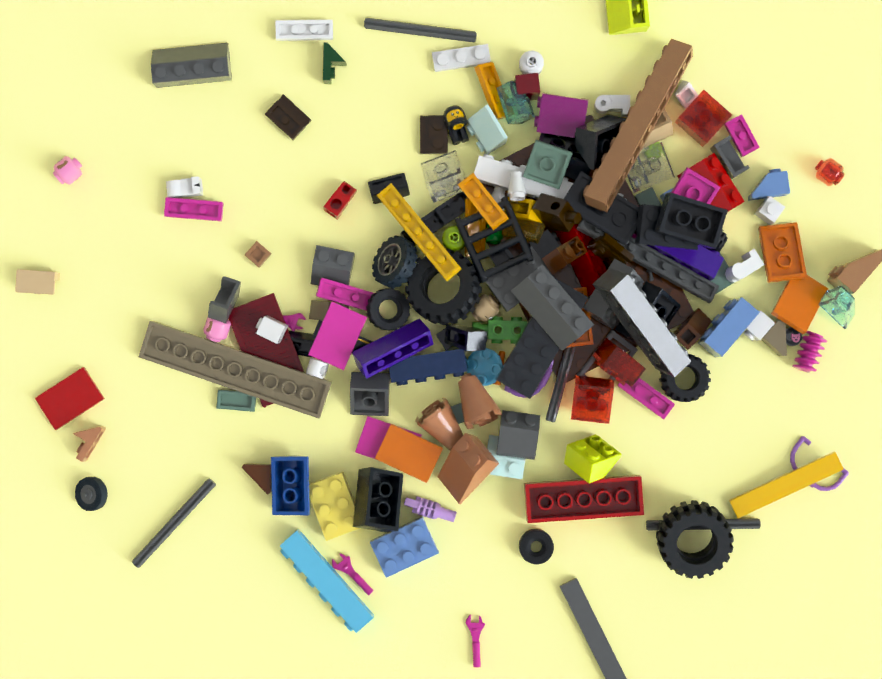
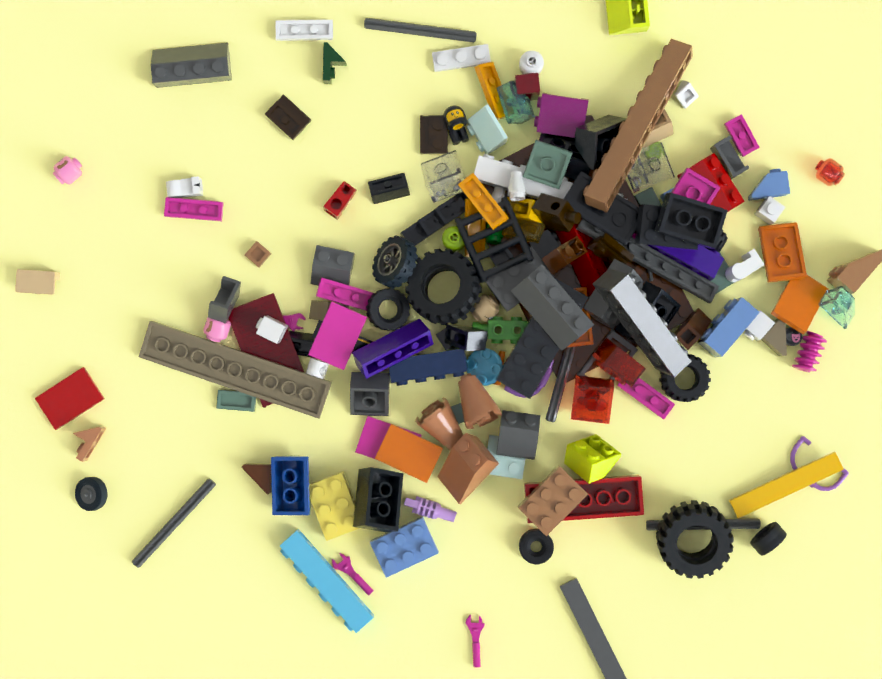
yellow tile [376,183,462,281] -> none
white leg [594,95,630,117] -> none
clear red brick [675,90,732,147] -> none
none -> medium nougat brick [517,465,588,536]
none -> black tyre [750,521,787,556]

